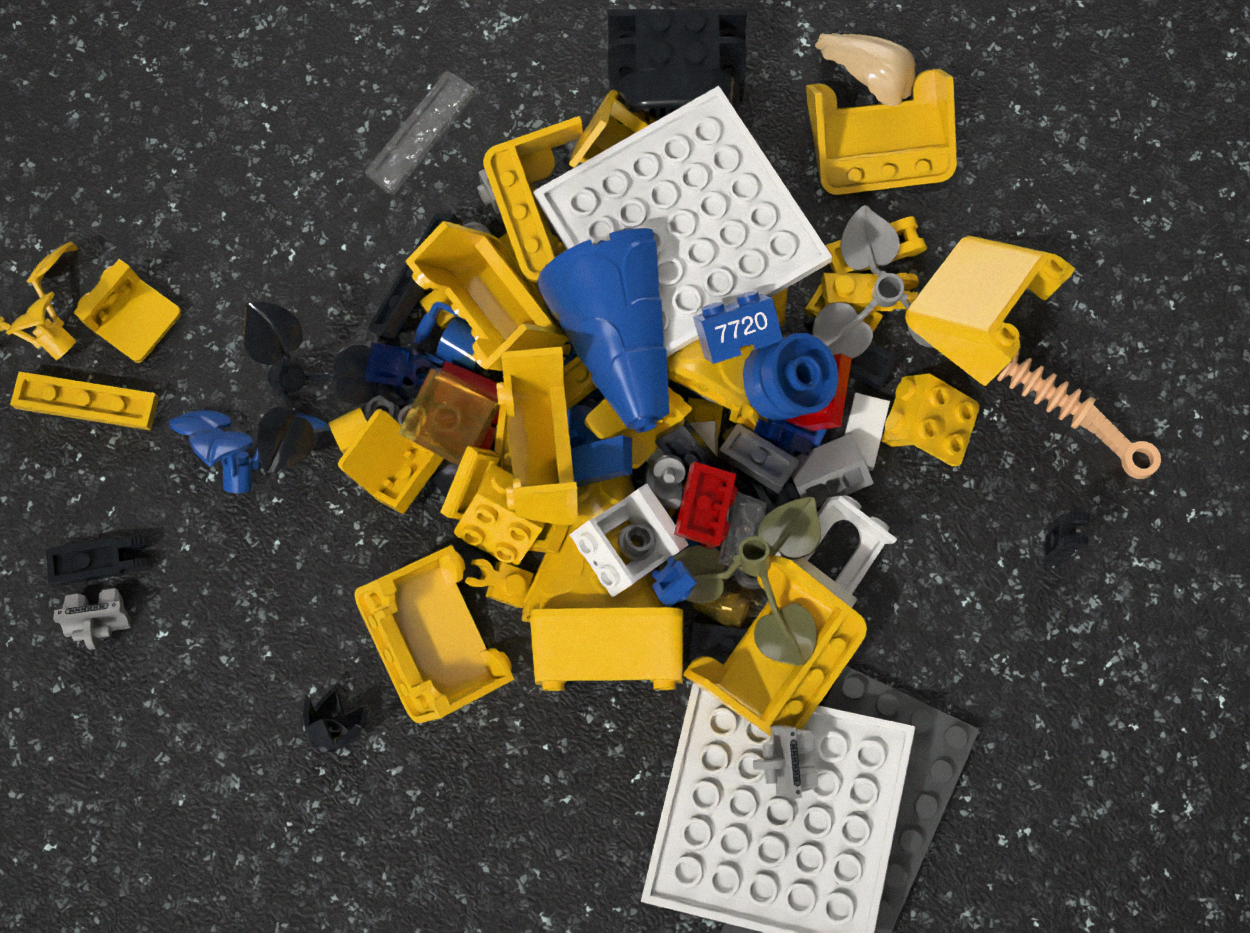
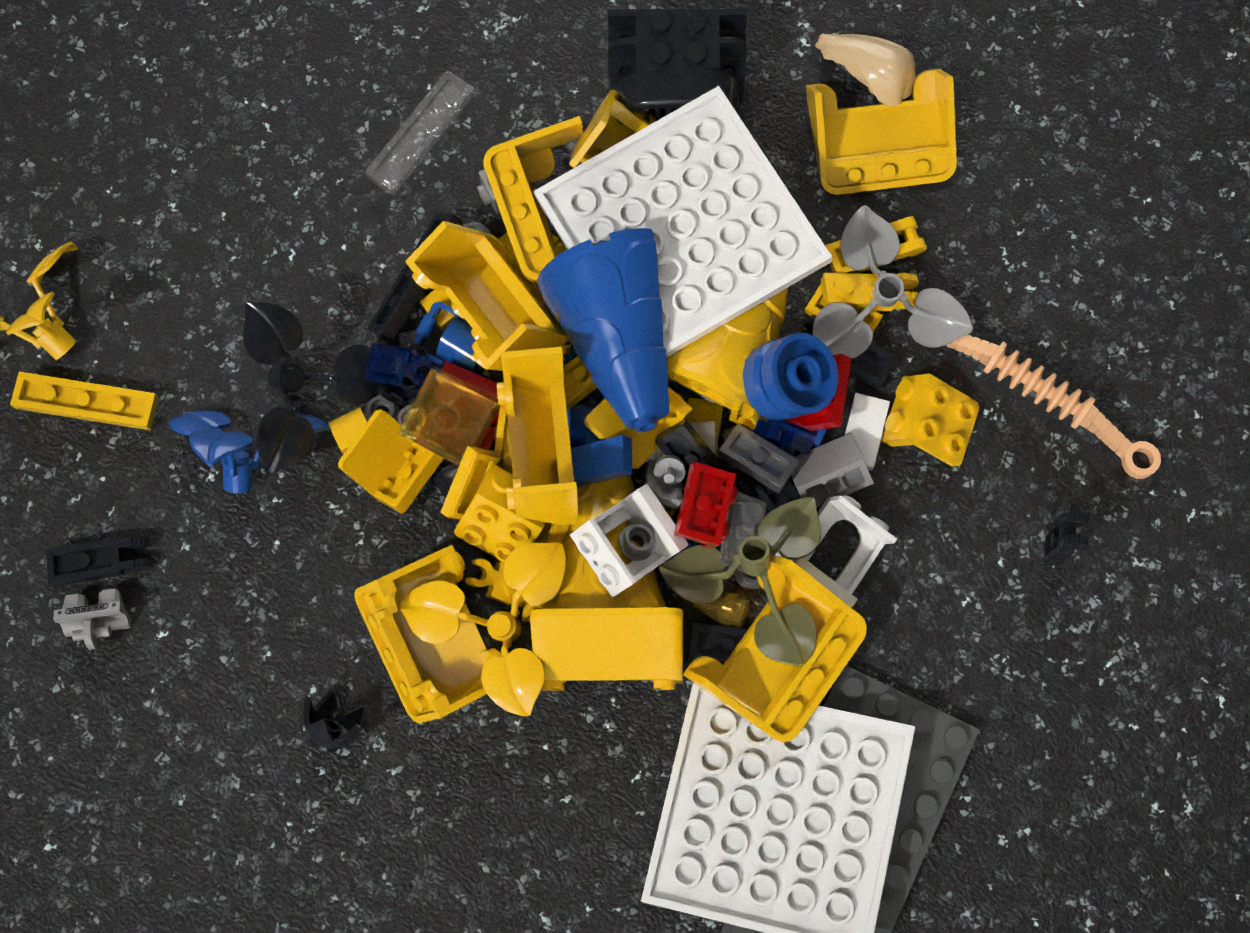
yellow bracket [73,259,181,363] -> none
blue plate [652,556,697,608] -> none
blue brick [693,291,783,364] -> none
light grey hips [753,725,818,799] -> none
yellow windscreen [905,236,1075,386] -> none
none -> yellow plant [400,542,566,717]

